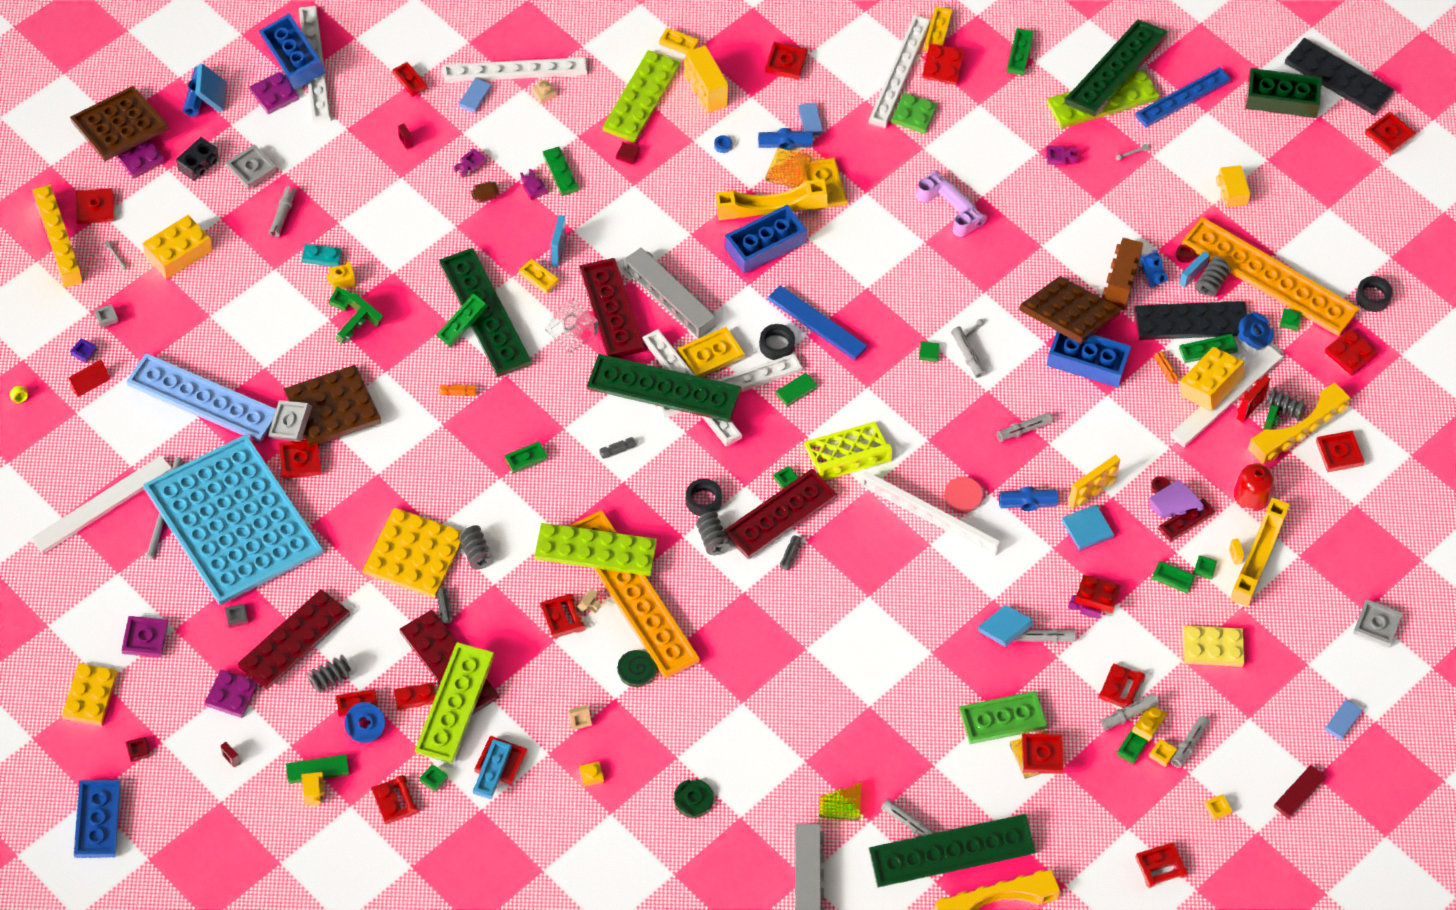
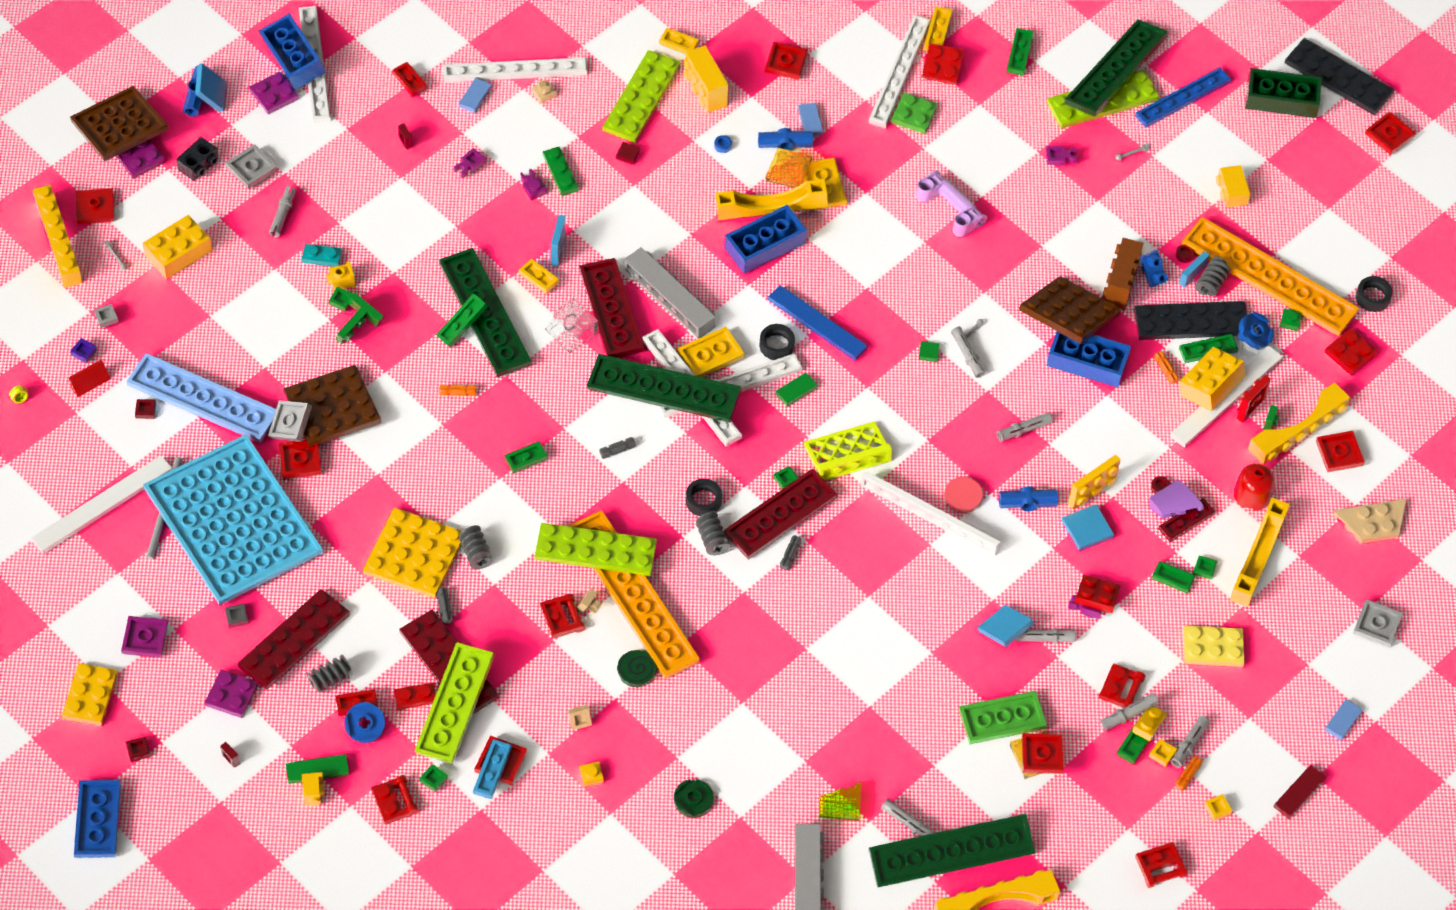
reddish brown brick [471,181,499,203] -> none
yellow tile [1228,538,1244,565] -> none
dark grey piece [1265,386,1308,422] -> none
none -> dark red tile [135,399,156,419]
none -> orange axle [1175,756,1203,791]
none -> tan wing [1333,499,1406,544]

